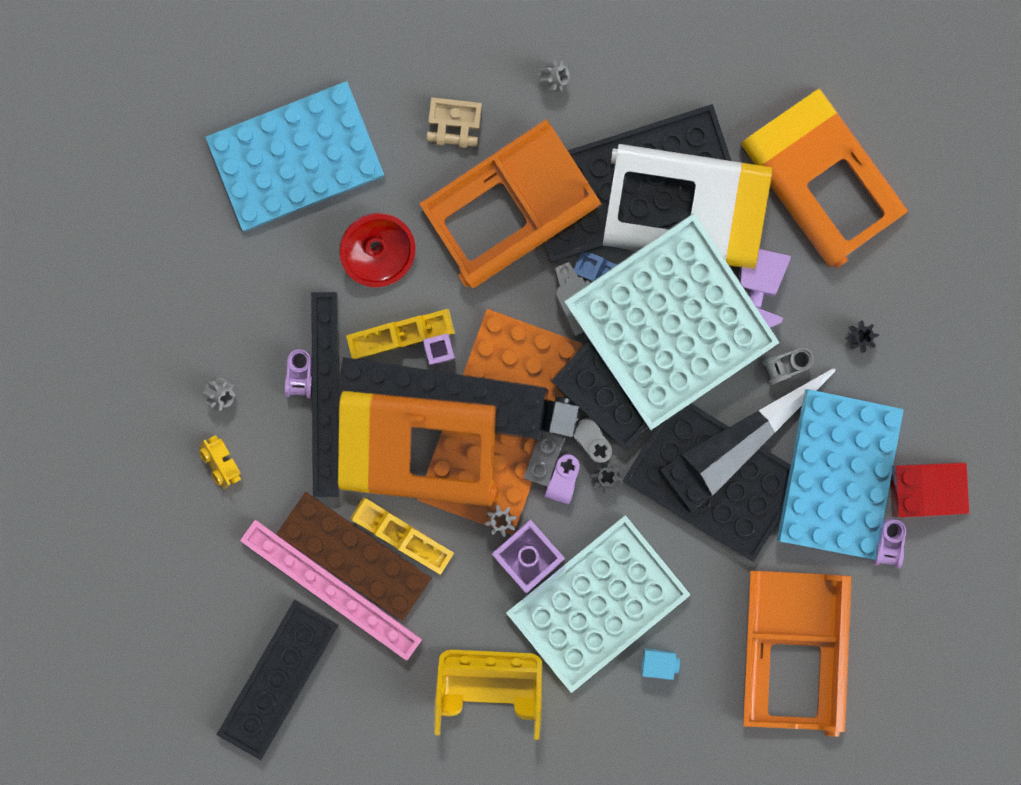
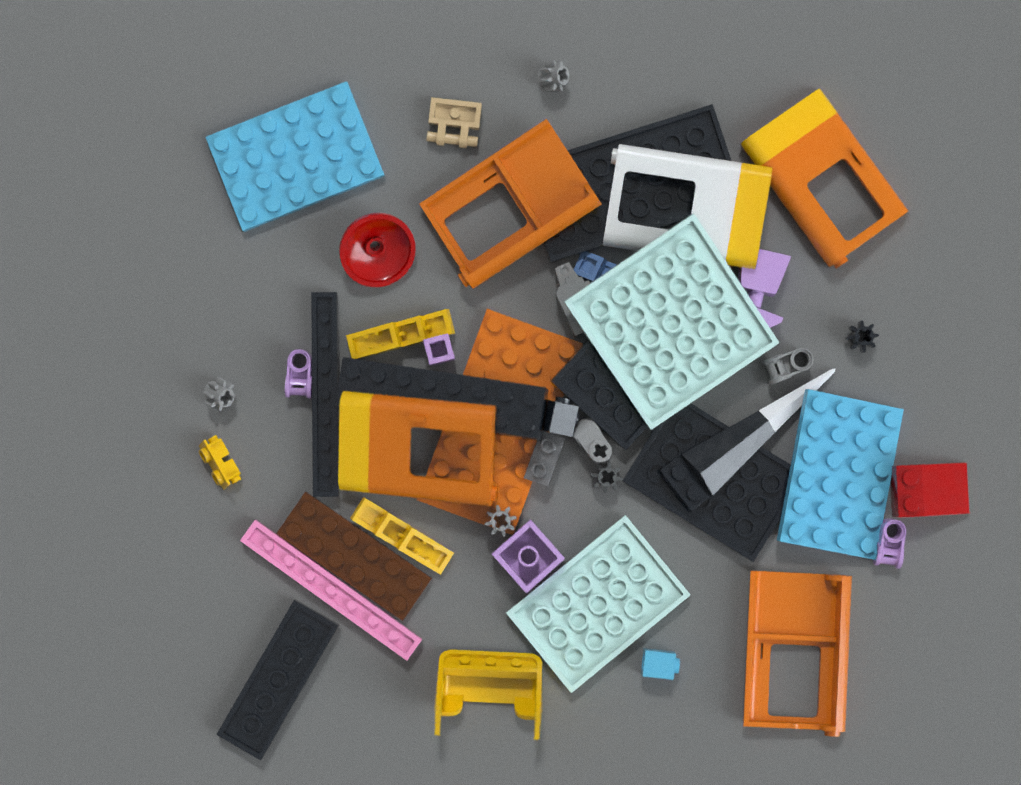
lavender piece [544,454,580,505] -> none

